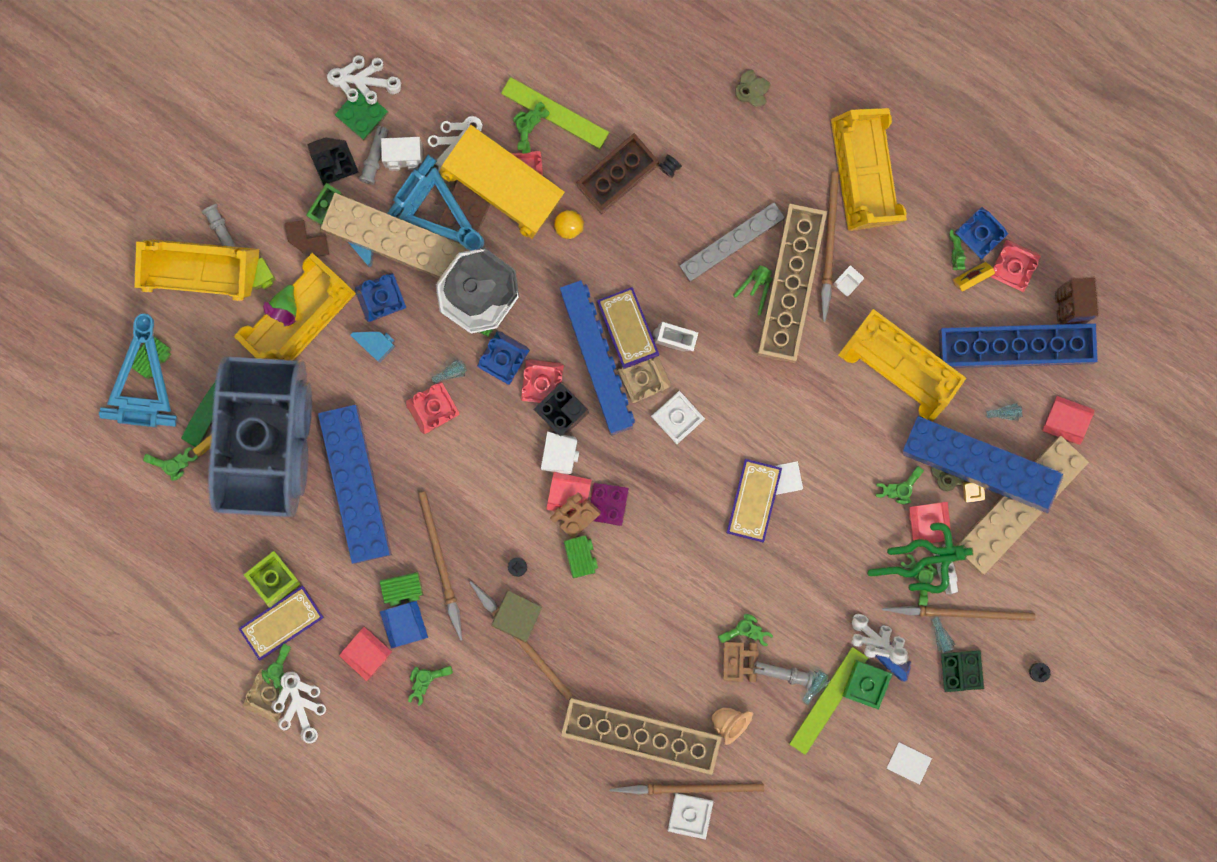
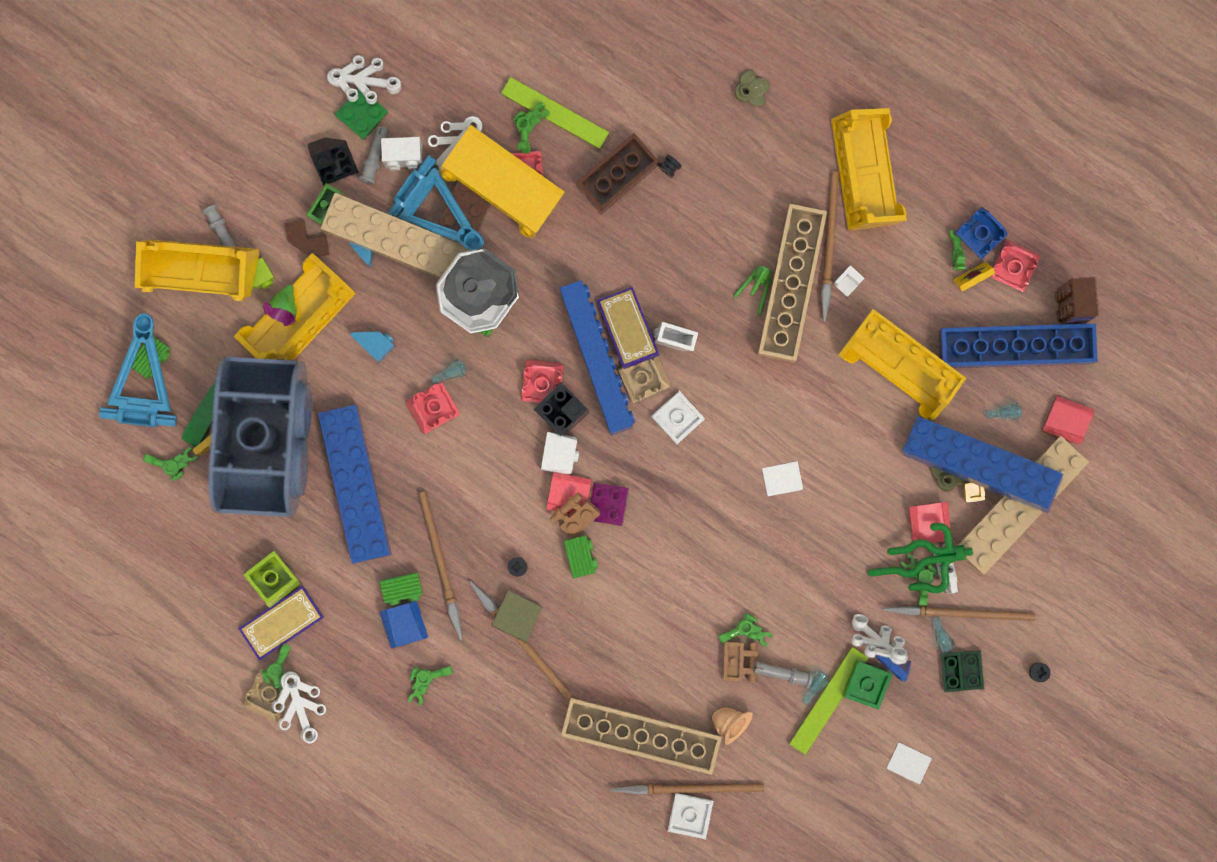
coral slope [339,627,392,681] -> none
blue slope [355,273,406,322] -> none
blue slope [477,331,530,385] -> none
yellow hair [554,210,584,239] -> none
light grey plate [679,203,785,282] -> none
pearl gold tile [727,459,782,543] -> none
bright green piece [876,466,924,504] -> none

